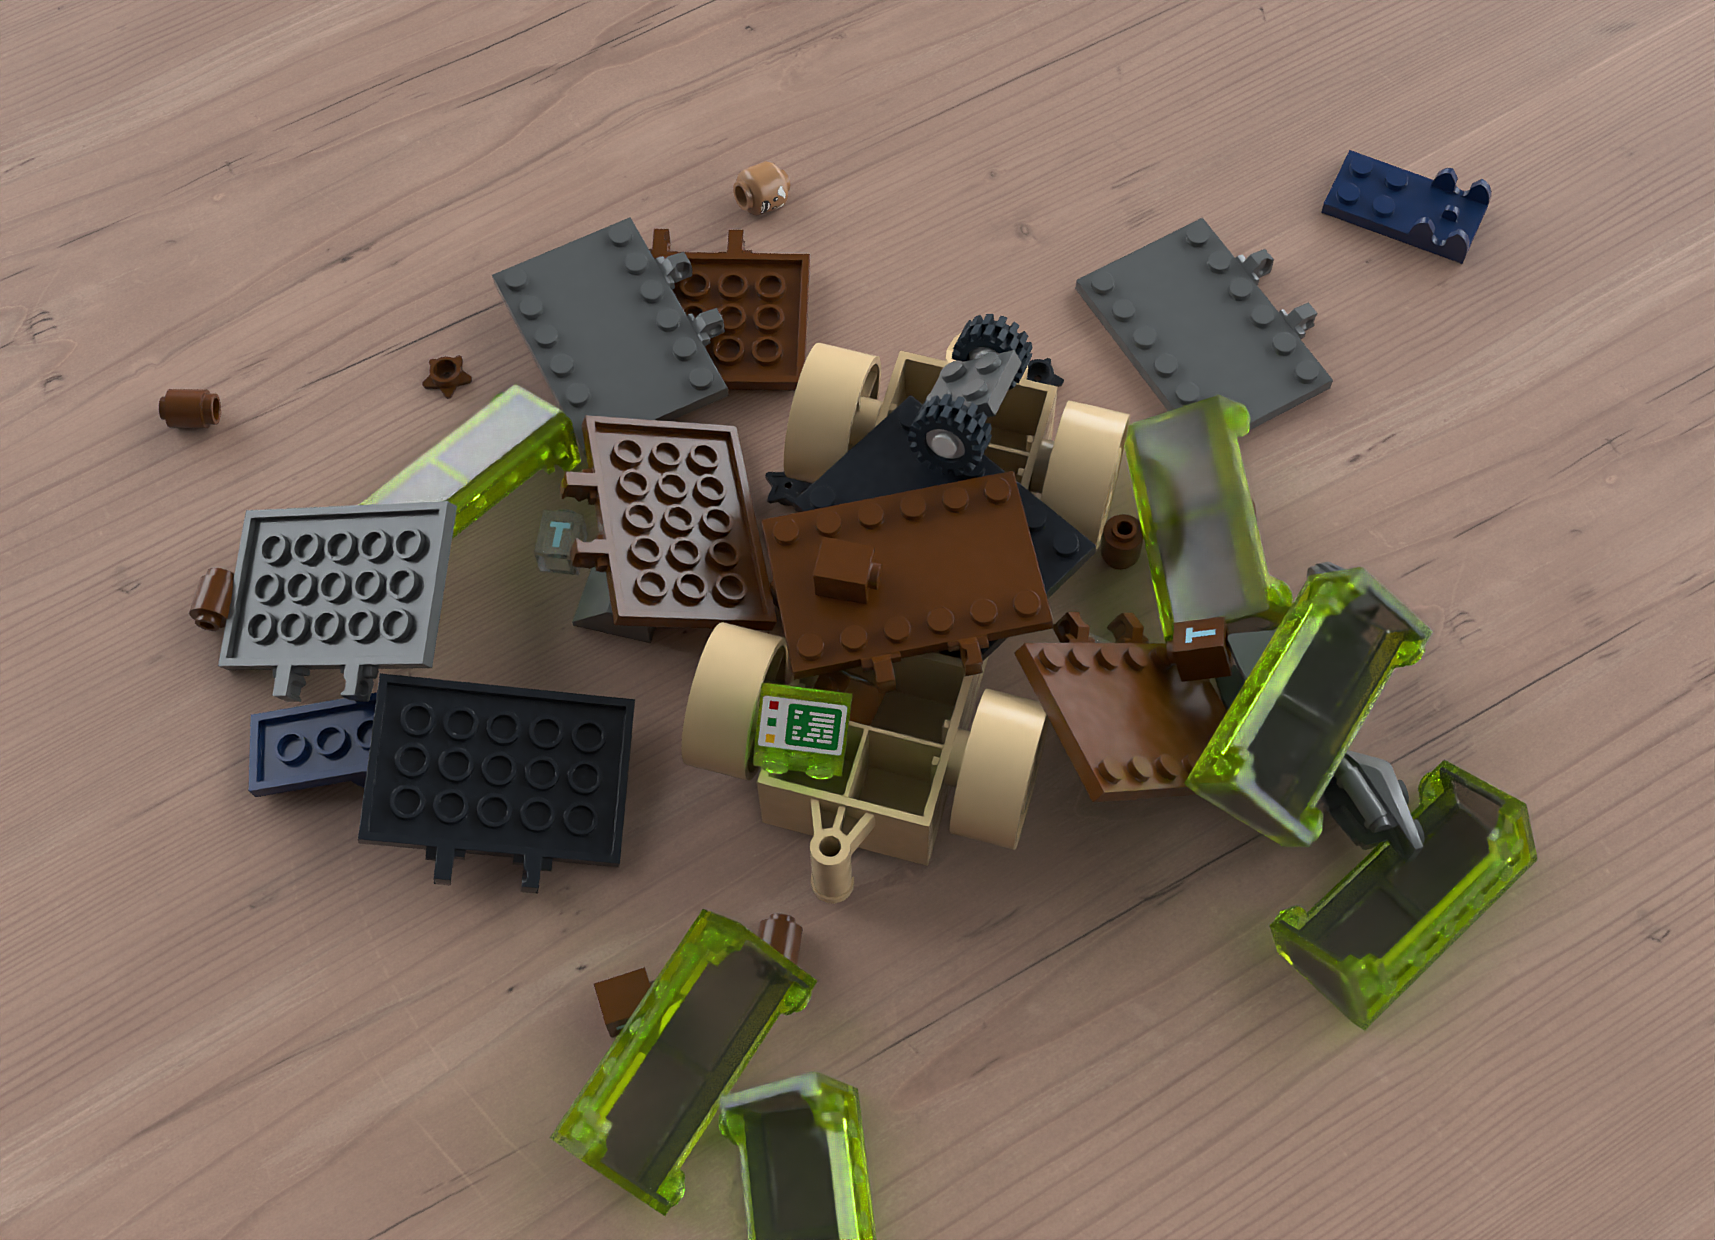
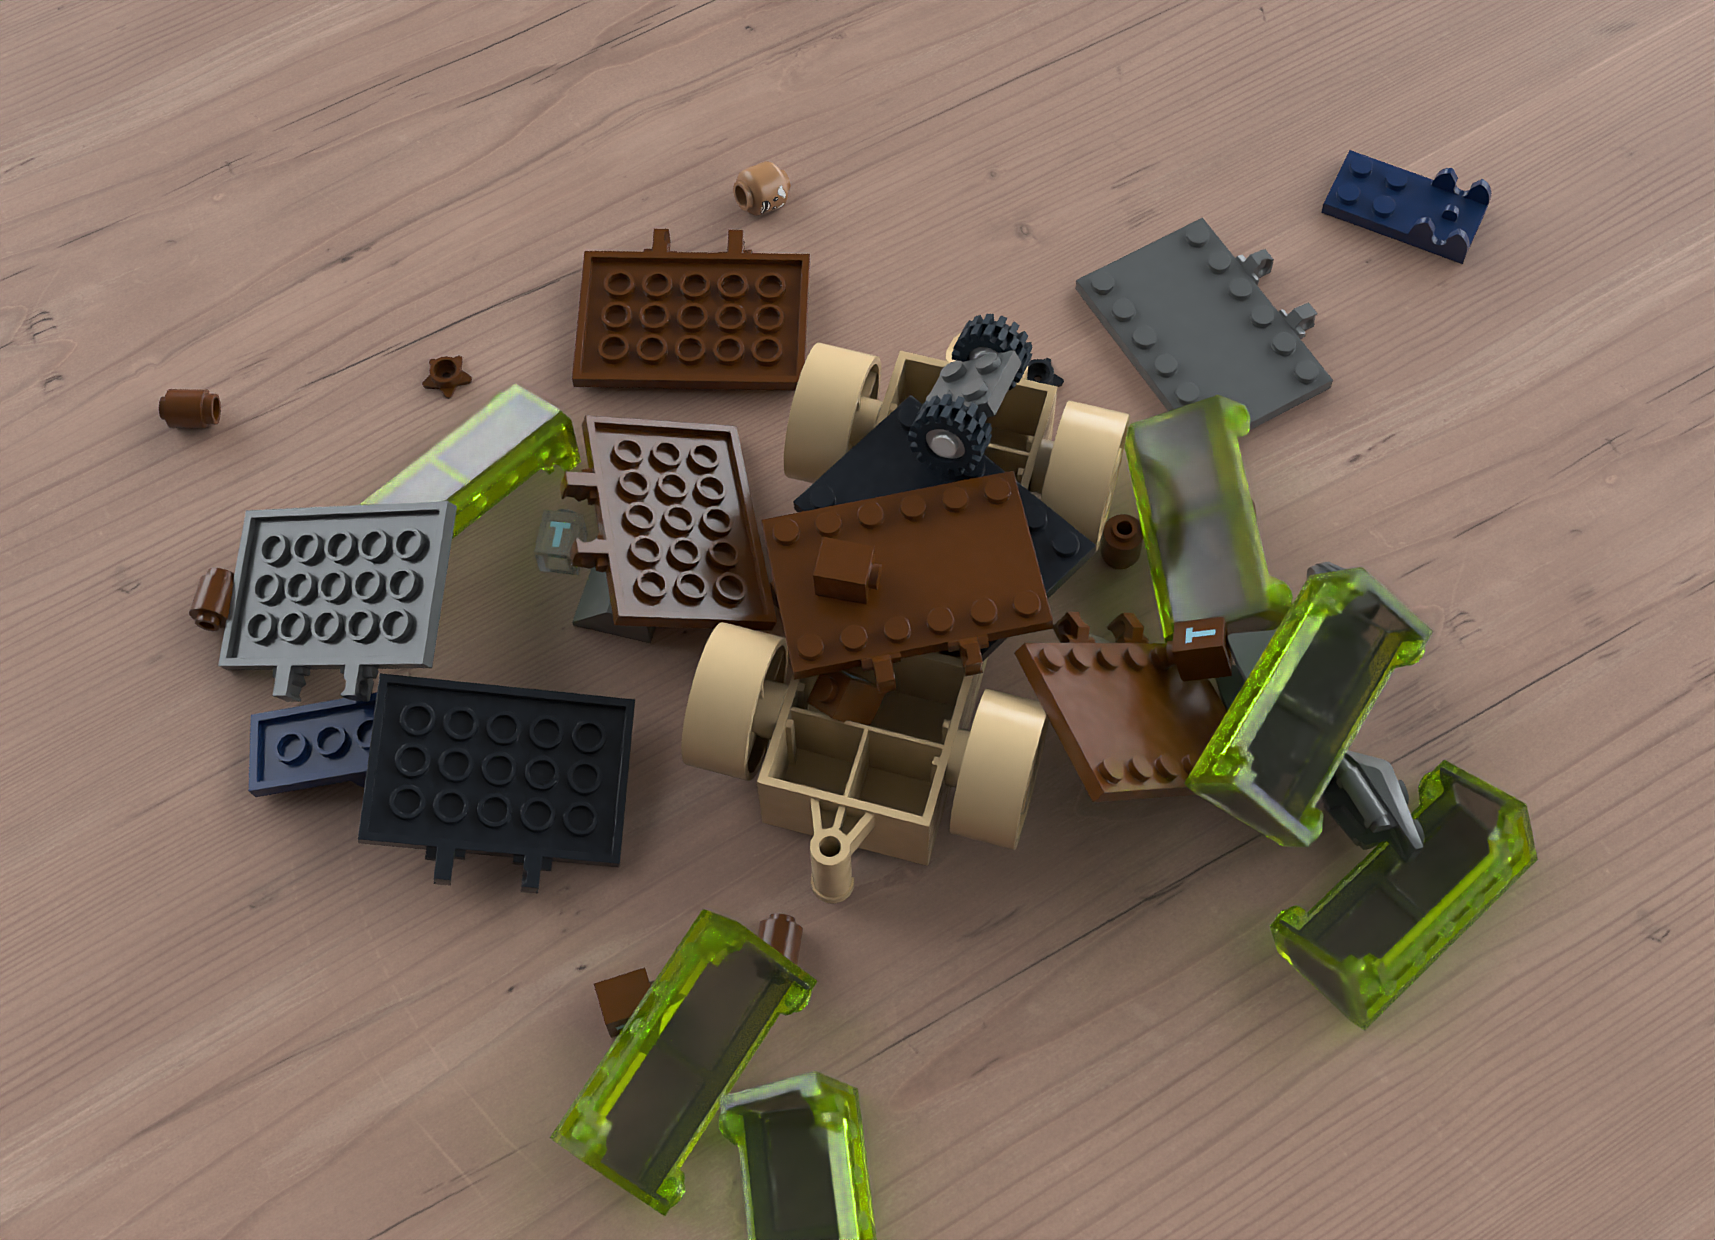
dark grey hinge [492,217,729,458] -> none
slope [753,683,852,779] -> none
black plate [765,471,813,507] -> none

